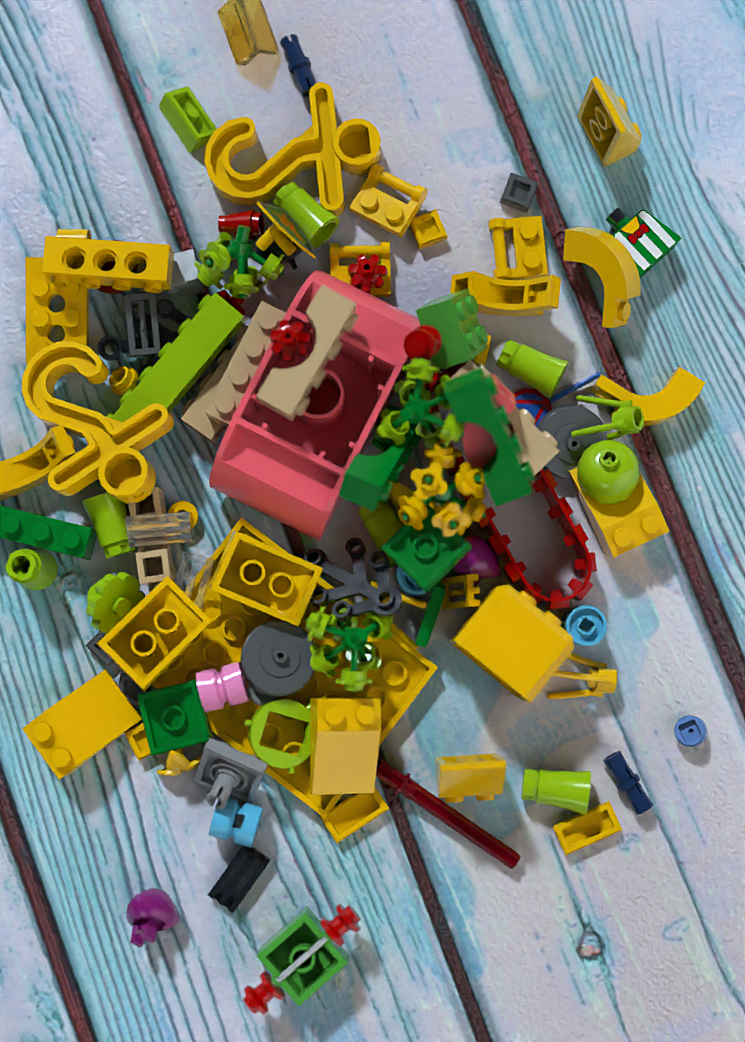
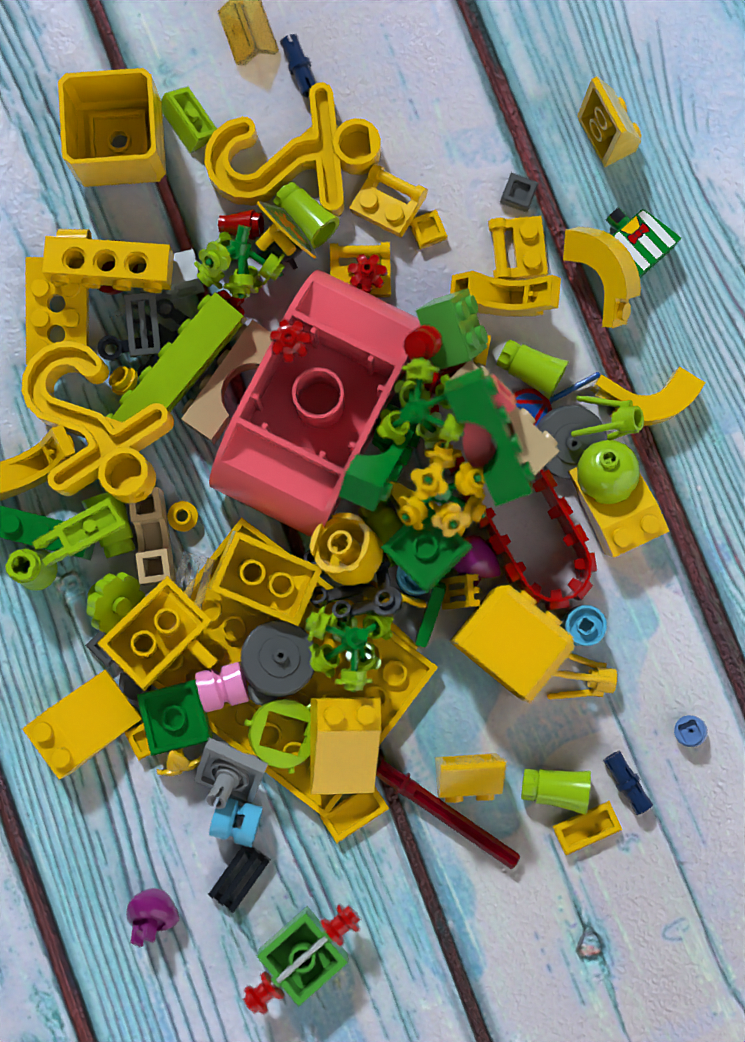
clear tile [126,512,192,547] -> none
tan arch [204,301,286,428] -> none
tan arch [256,284,359,421] -> none
none -> lime hinge [32,497,126,567]
none -> yellow plate [58,68,166,187]
none -> yellow tile [187,638,220,669]
none -> yellow brick [310,512,383,585]

